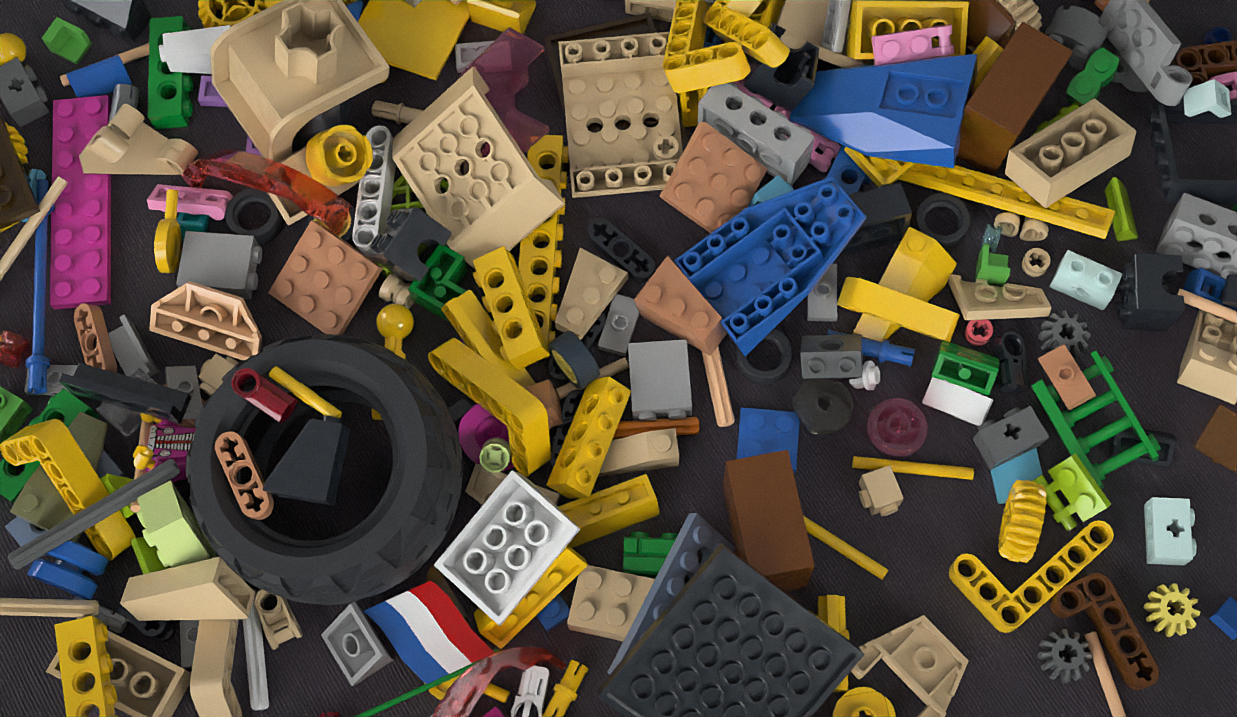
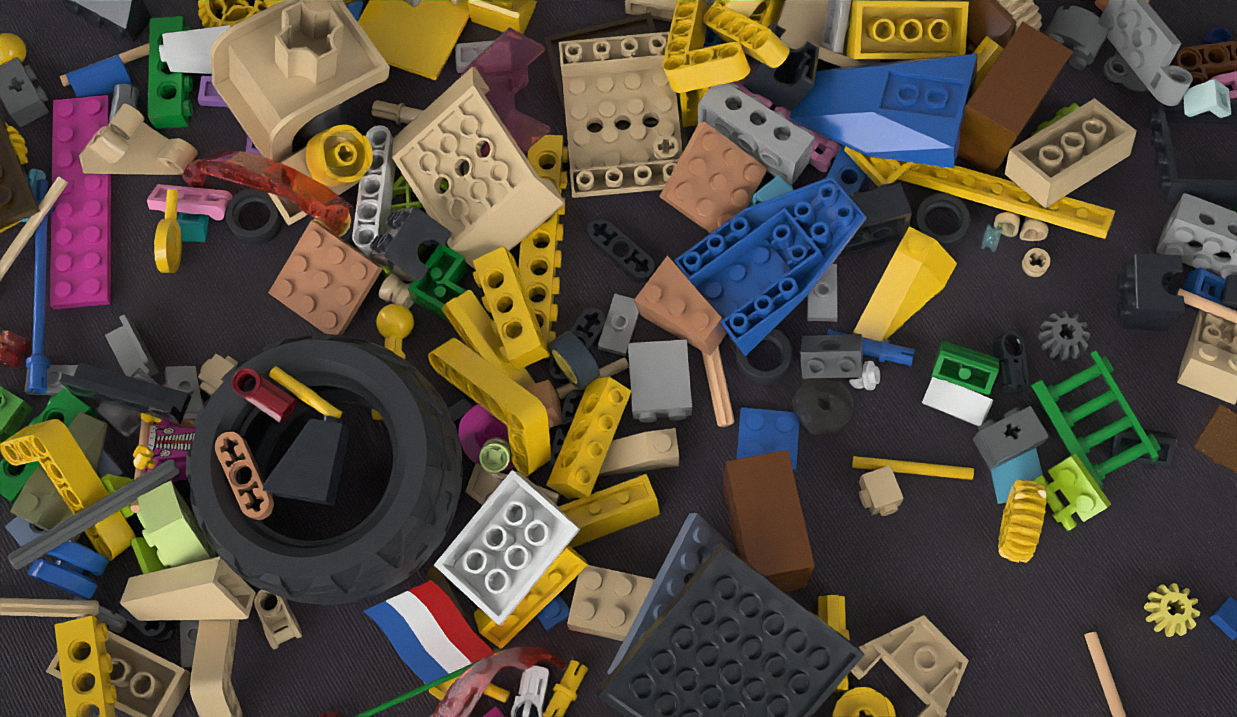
bright green panel [41,17,92,64] -> none
nougat beam [74,304,117,373] -> none
light nougat wedge [149,281,262,361] -> none
light grey brick [176,231,262,299] -> none
white axle [243,588,269,710] -> none
light grey slope [321,602,393,686] -> none
tan wing [555,248,628,340] -> none
orange axle [613,417,699,439] -> none
green brick [623,532,678,579] -> none
yellow bar [803,515,888,580] -> none
yellow beam [837,277,960,343] -> none
clear pink cone [867,398,928,457] -> none
bright pink plate [872,25,955,66] -> none
tan wing [948,274,1052,320] -> none
yellow beam [949,520,1114,633] -> none
coral bush [965,319,993,346] -> none
bright green panel [975,243,1010,286] -> none
dark grey gear [1037,629,1093,683] -> none
nougat plate [1038,344,1096,410] -> none
light aqua brick [1049,250,1122,310] -> none
reddish brown beam [1050,573,1159,691] -> none
green brick [1067,47,1119,107] -> none
lime slope [1104,177,1138,241] -> none
light aqua brick [1144,497,1196,565] -> none

